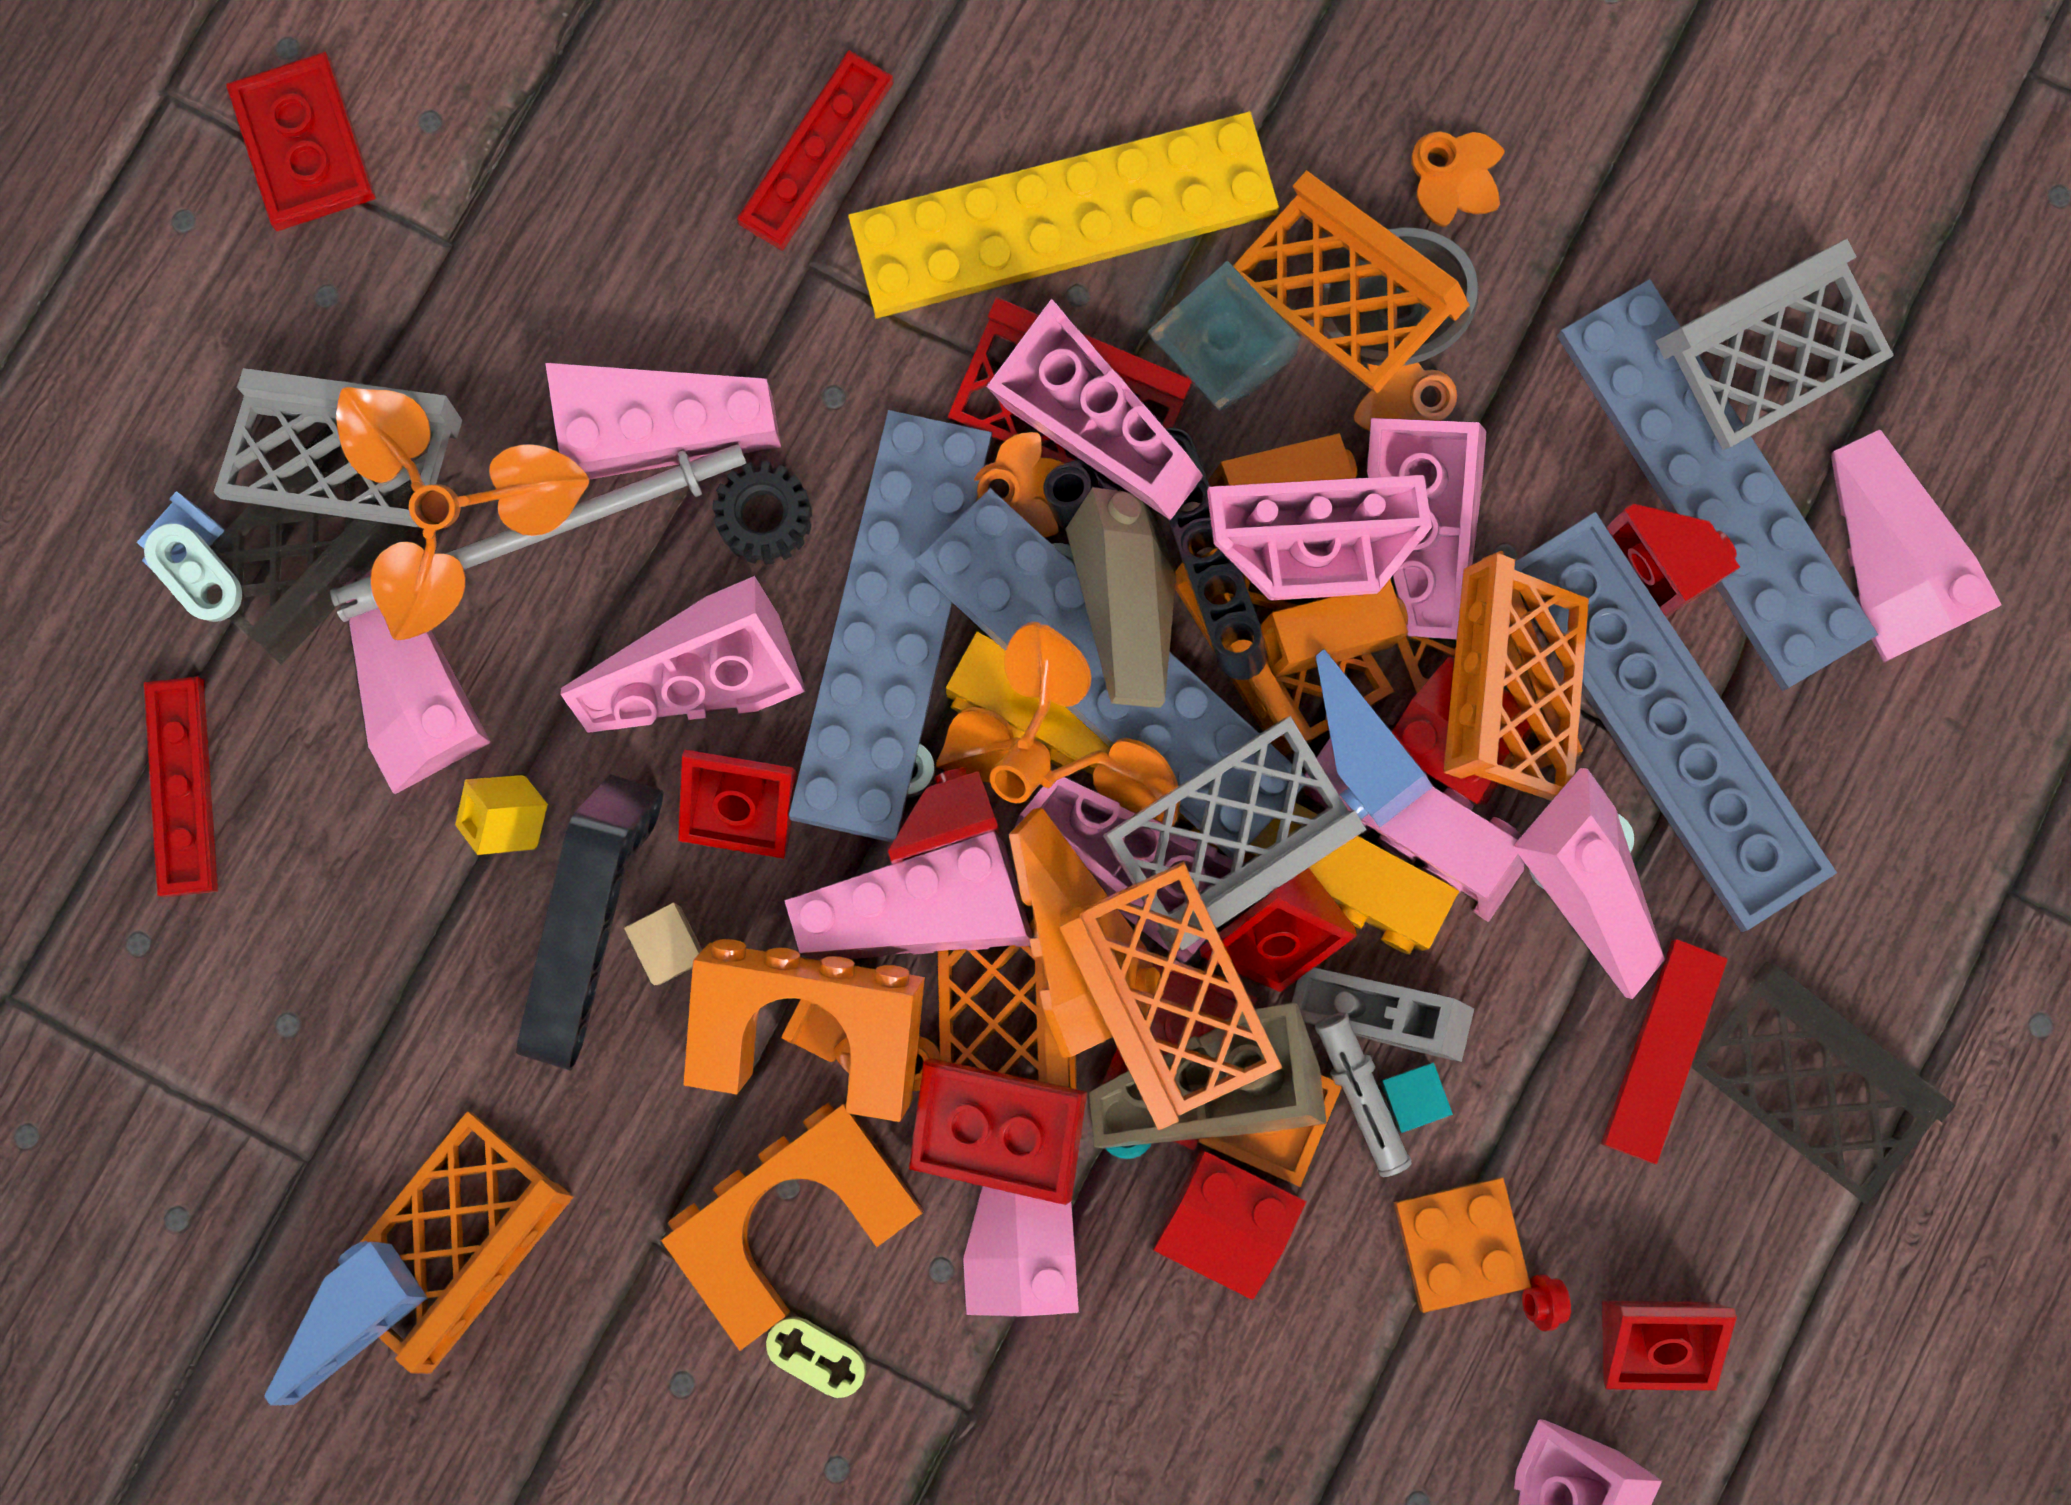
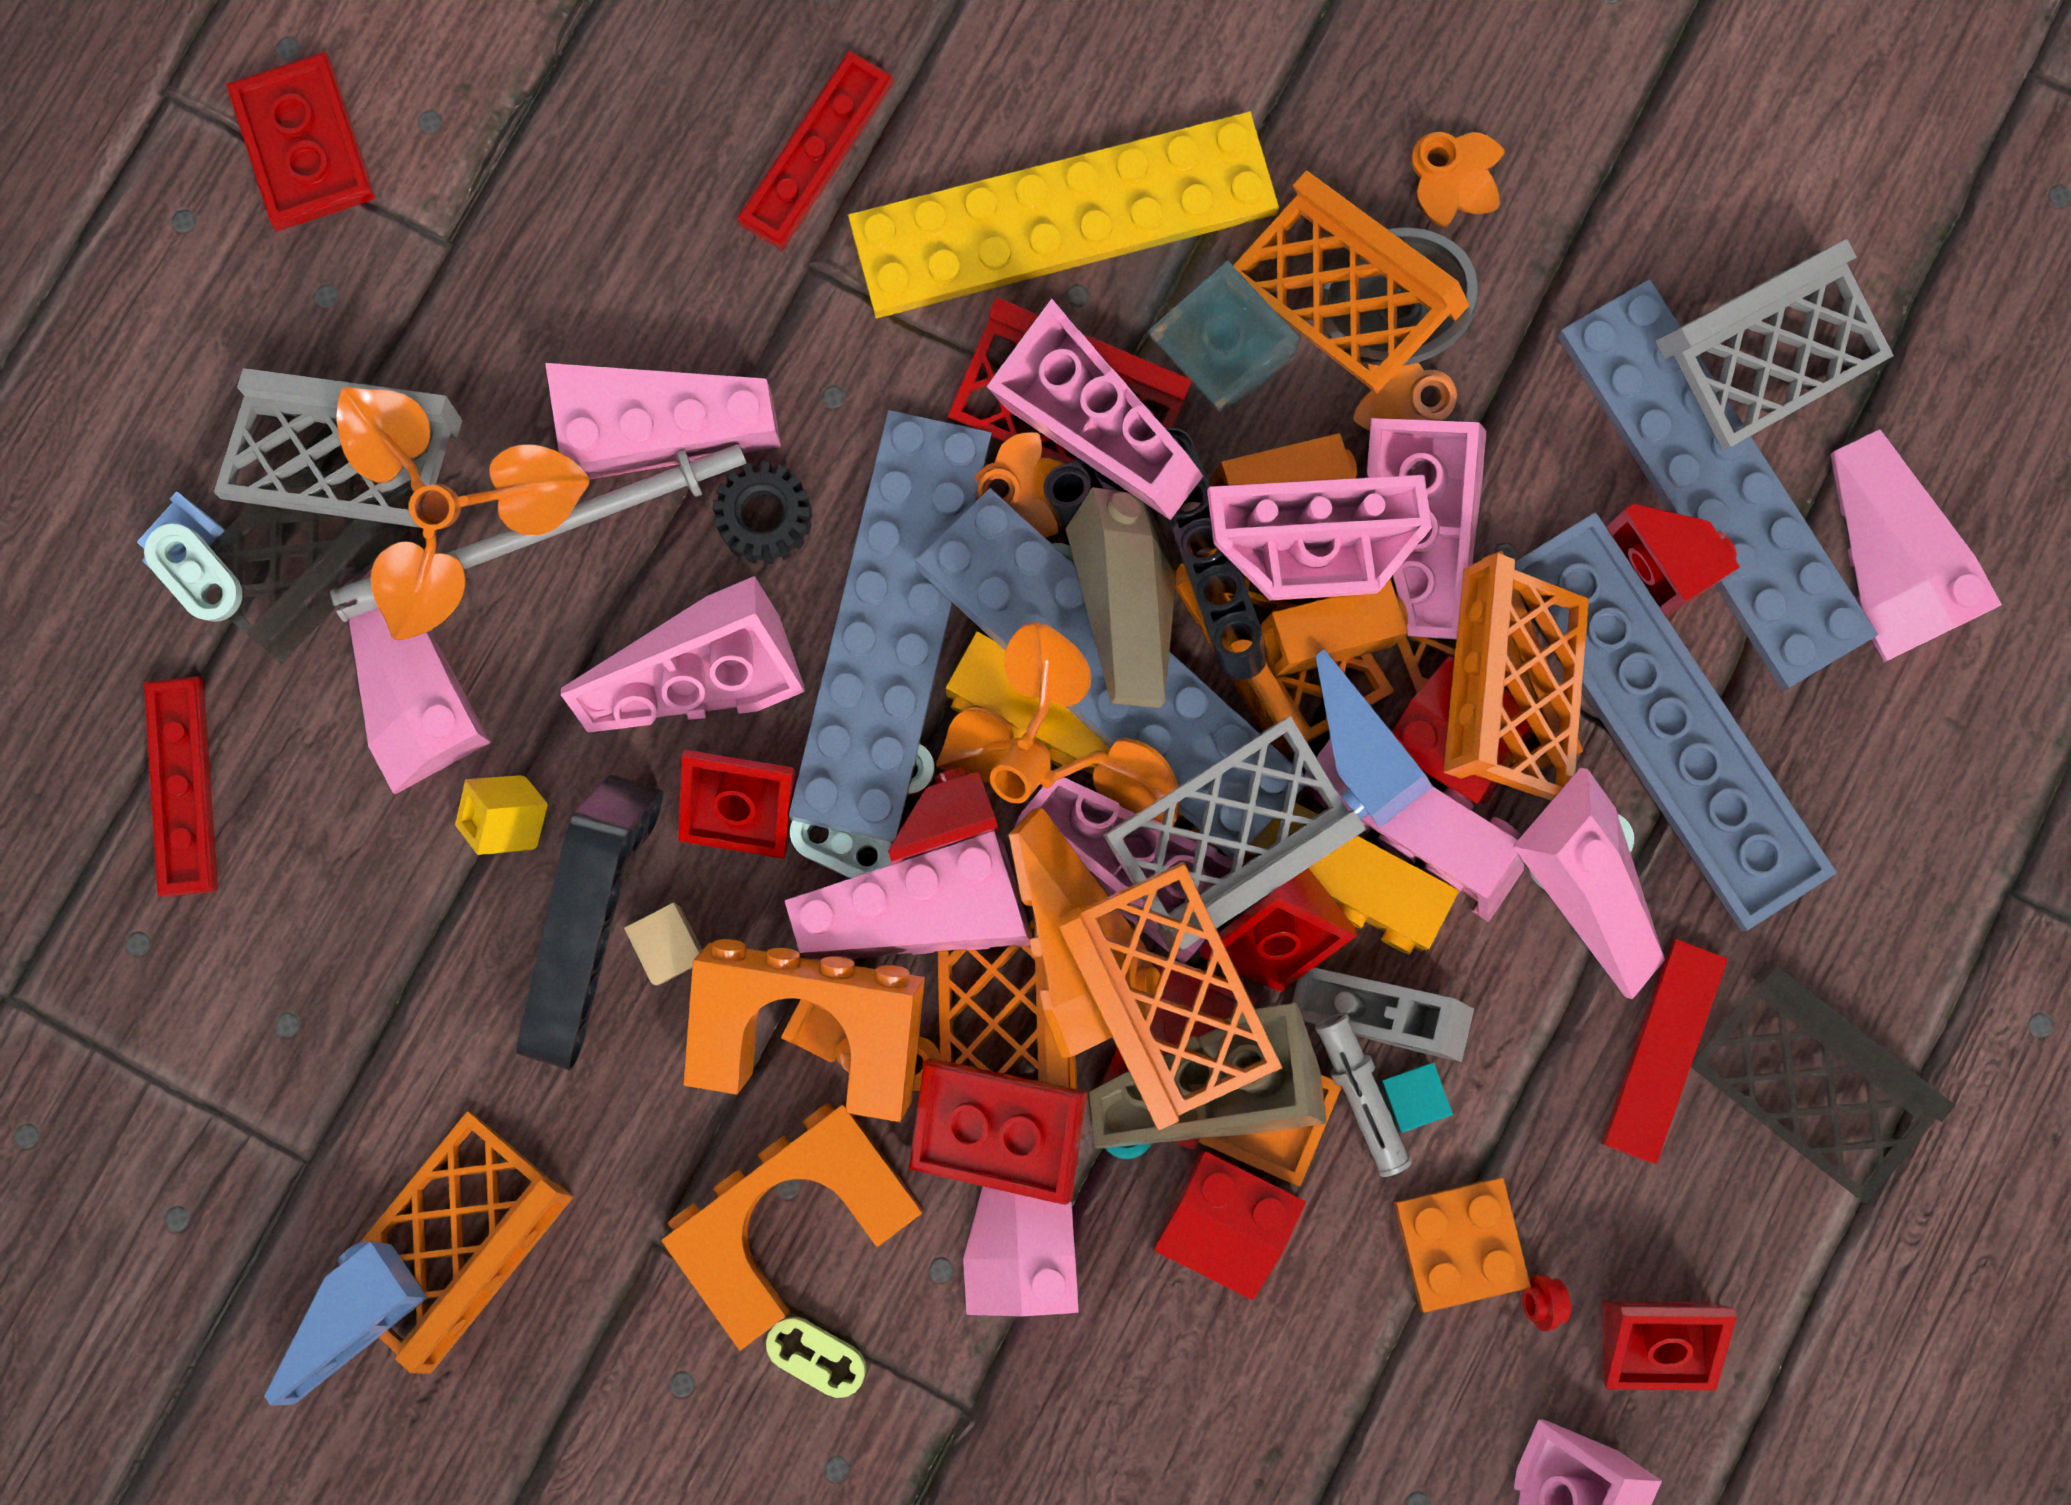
none -> light aqua plate [790,821,893,879]

